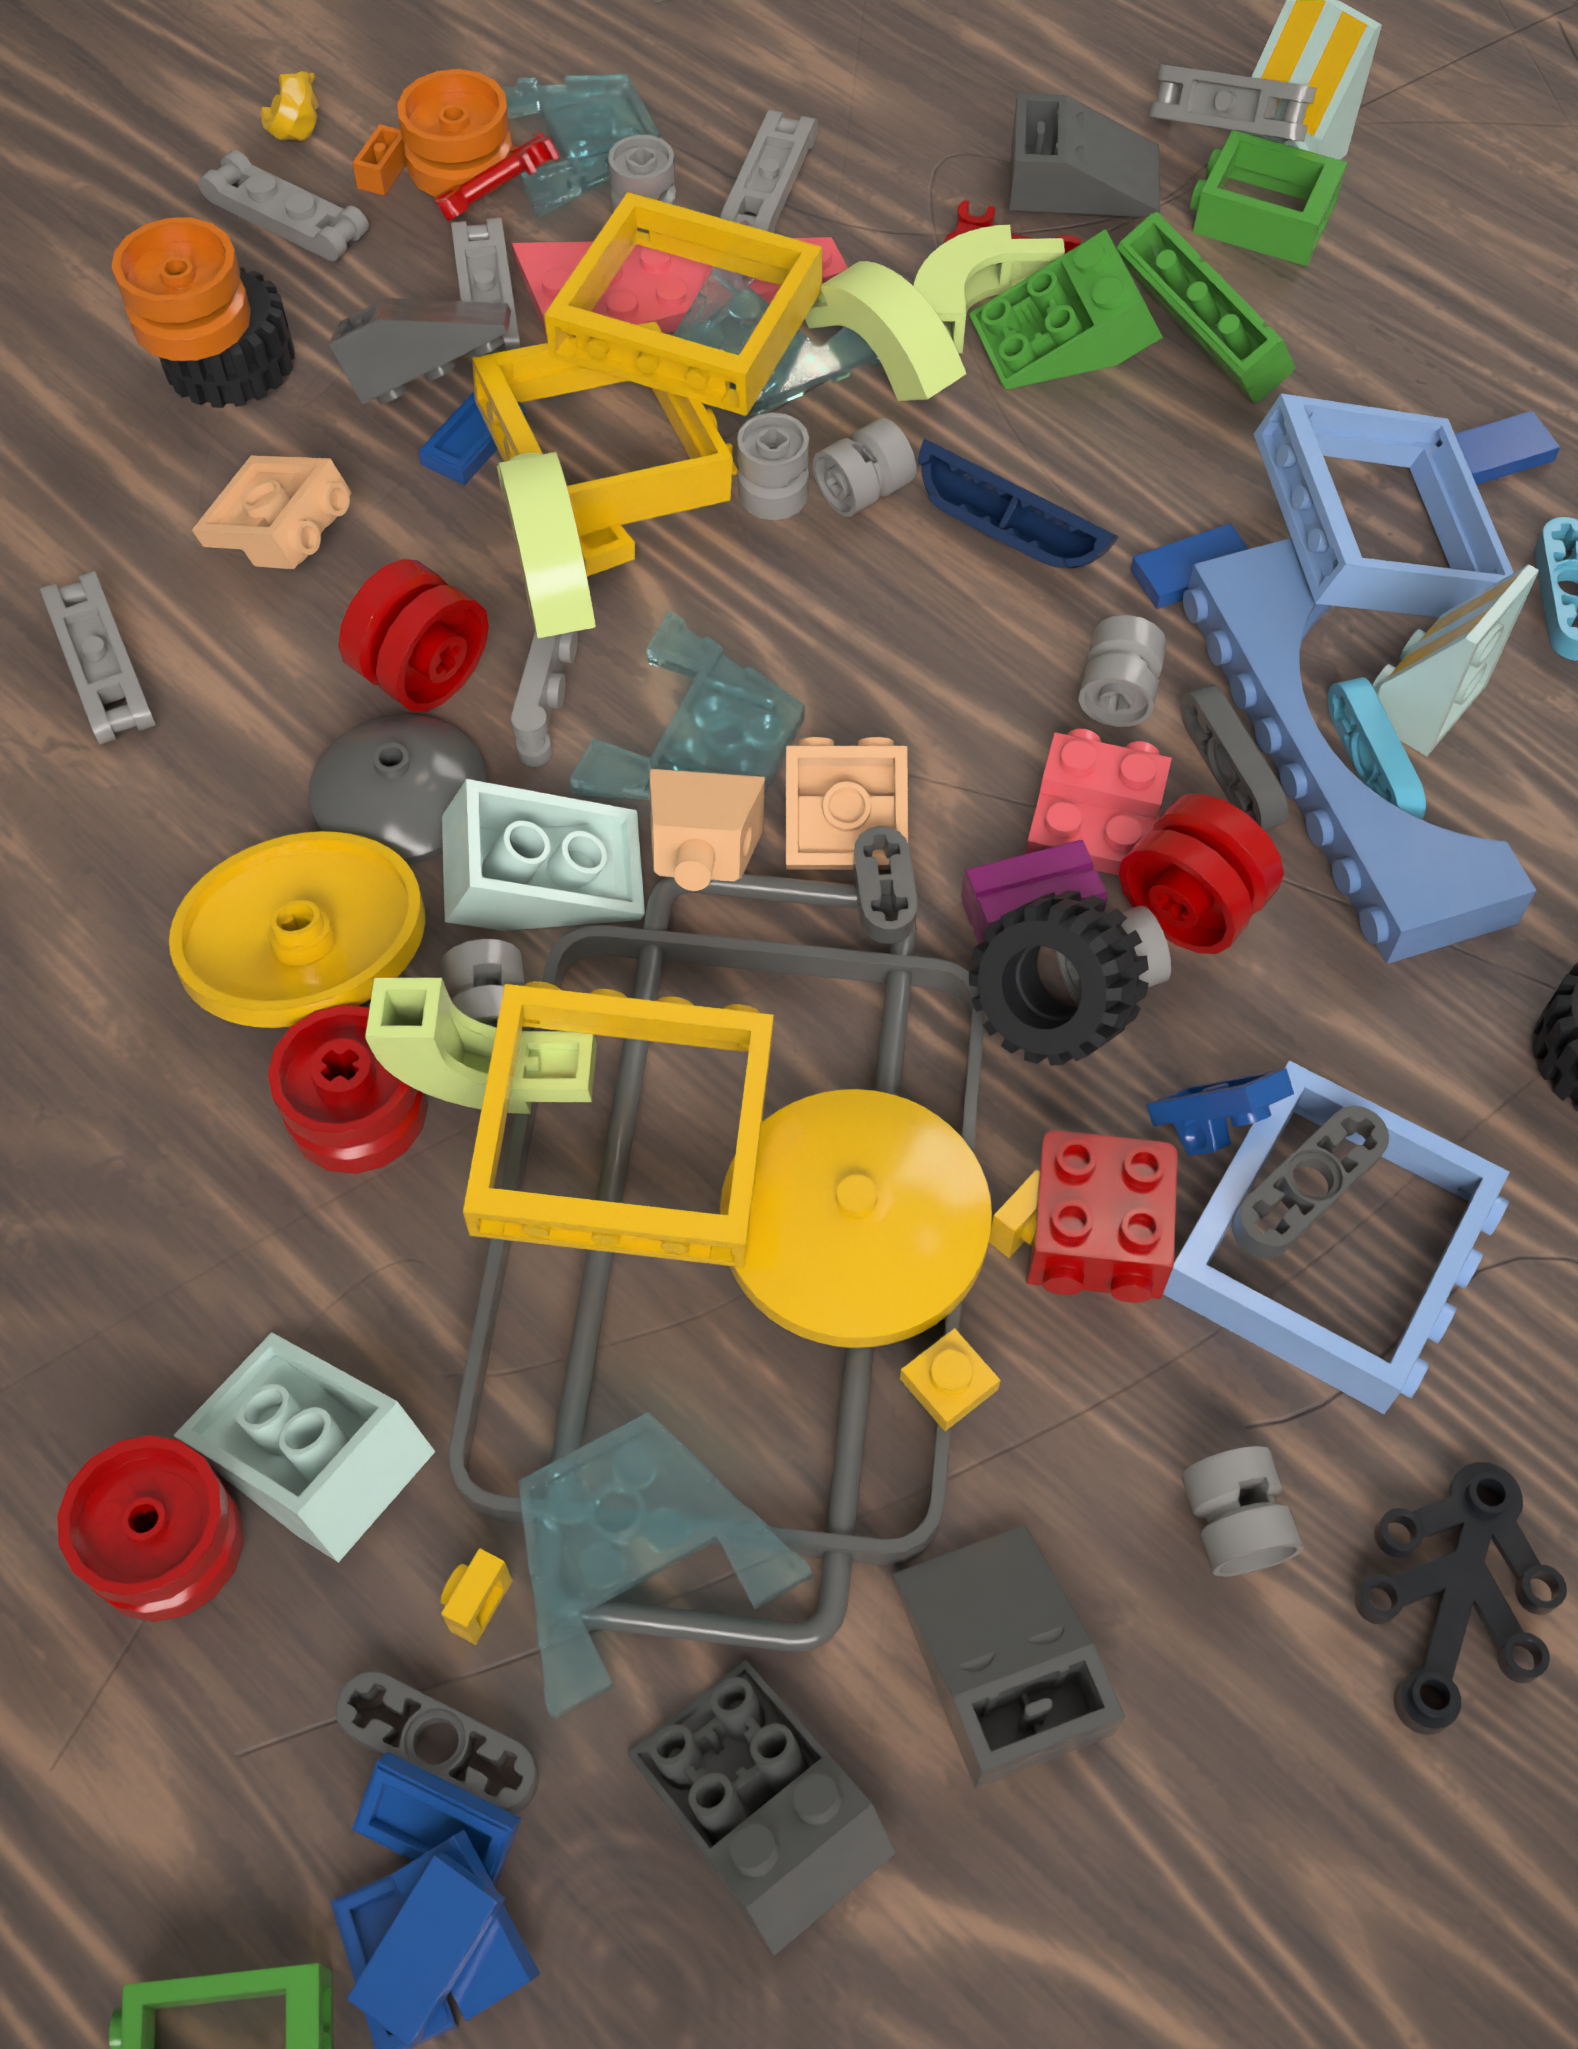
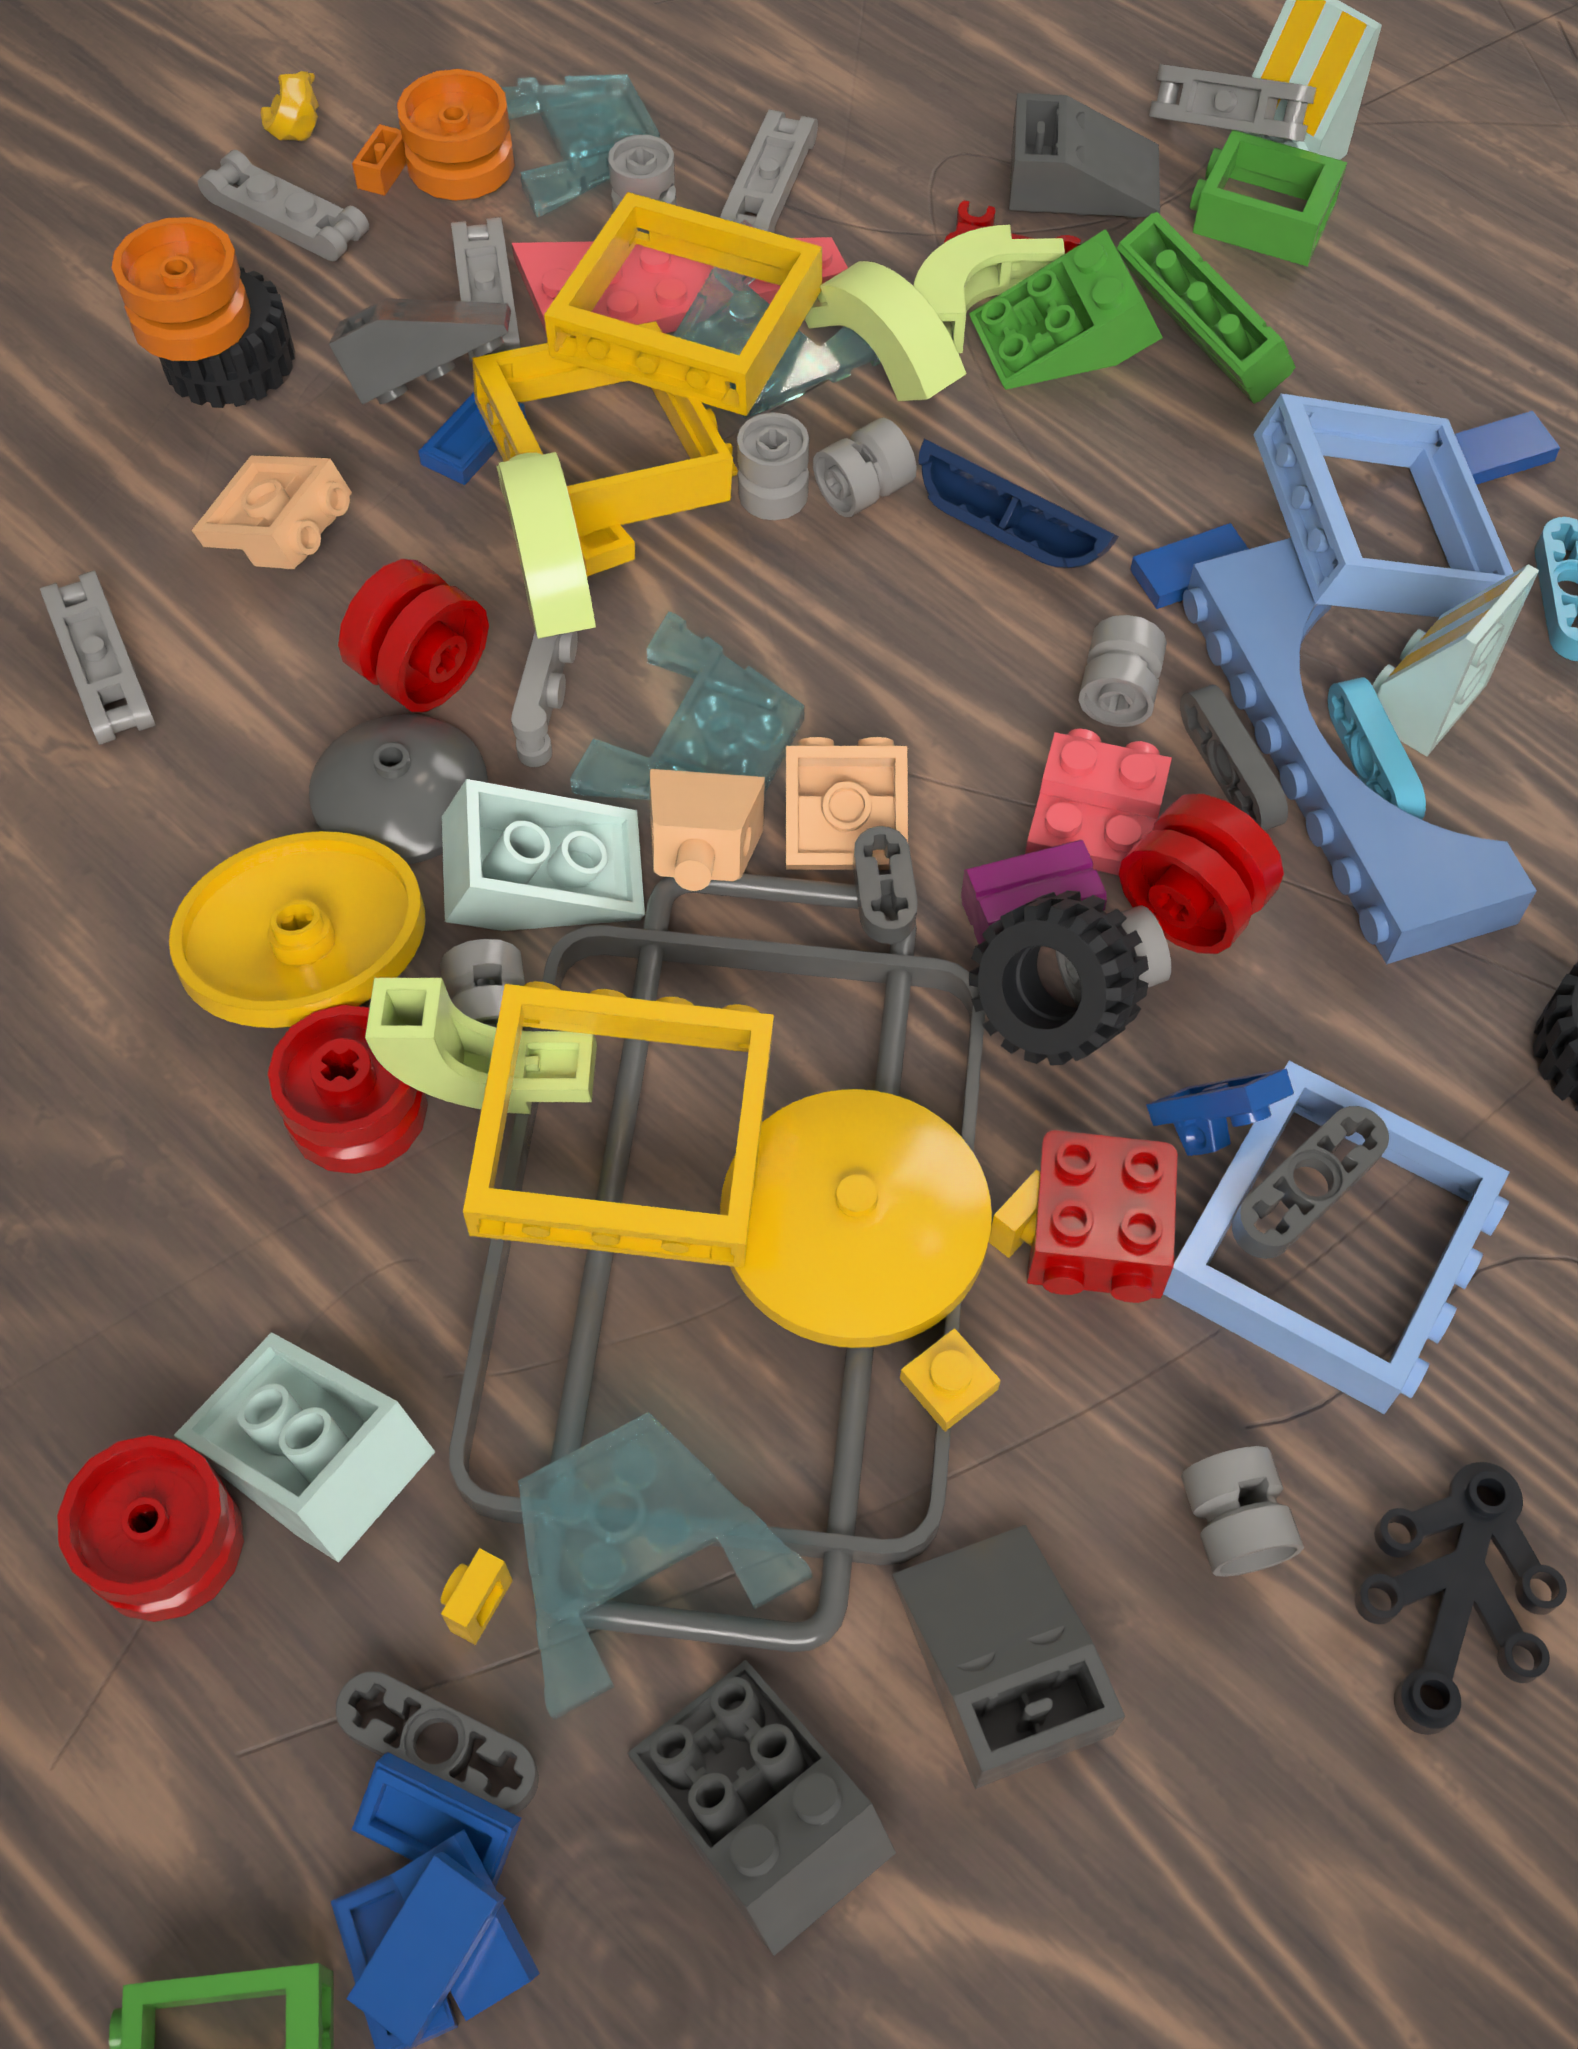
red bar [433,130,561,221] -> none

